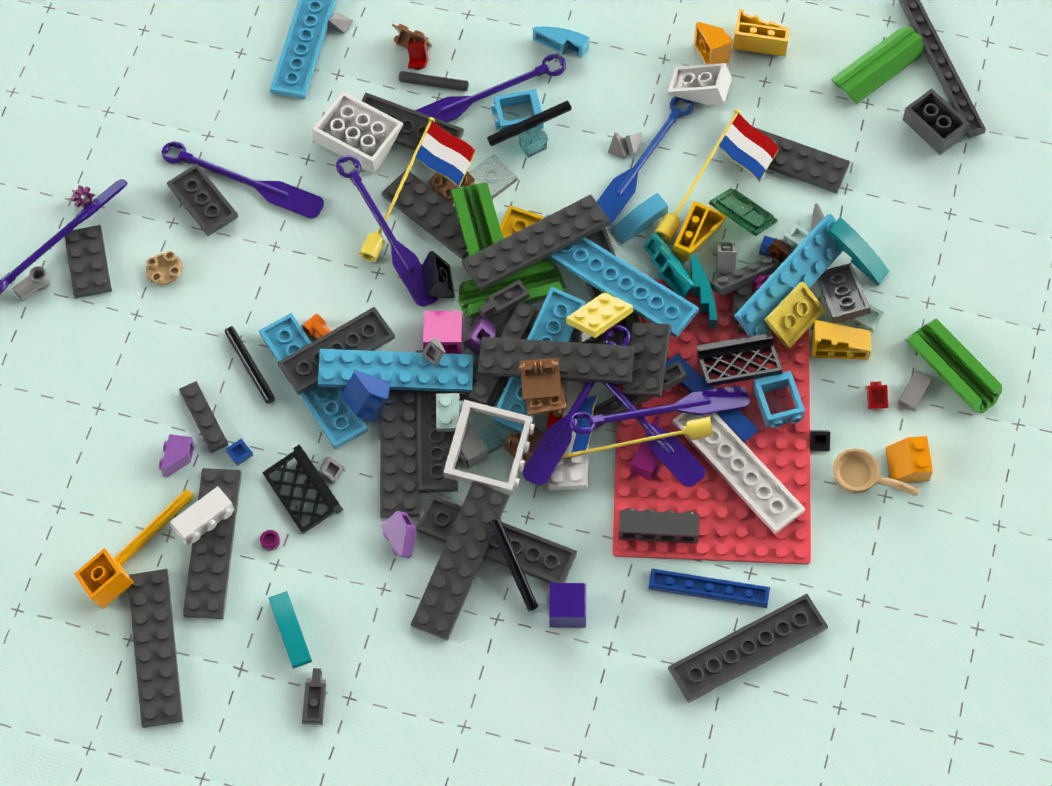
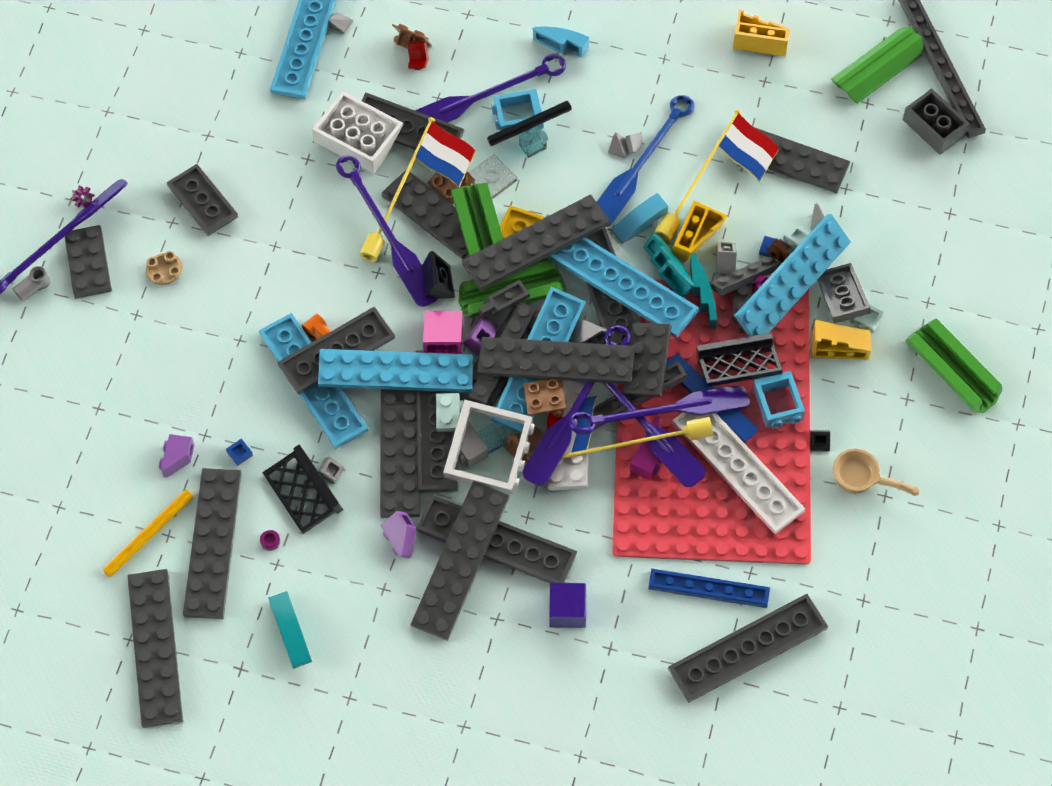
light orange slope [74,548,134,609] -> none
dark purple piece [161,141,324,219] -> none
white brick [170,486,234,546] -> none
dark grey plate [179,381,229,453] -> none
black axle [225,326,275,404] -> none
dark grey hinge [302,668,327,725] -> none
blue slope [341,370,391,423] -> none
dark grey axle [398,71,469,91] -> none
light grey slope [421,337,445,366] -> none
black axle [490,518,538,611] -> none
medium nougat hinge [519,358,561,400] -> none
light yellow plate [566,292,633,338] -> none
dark grey brick [618,508,699,544] -> none
white slope [668,63,732,105] -> none
light orange slope [694,22,732,65] -> none
clear green piece [709,188,778,236] -> none
light yellow plate [764,282,826,348] -> none
teal slope [827,217,890,285] -> none
red bracket [865,381,888,409] -> none
light orange slope [885,436,933,483] -> none
light grey tile [898,370,933,411] -> none

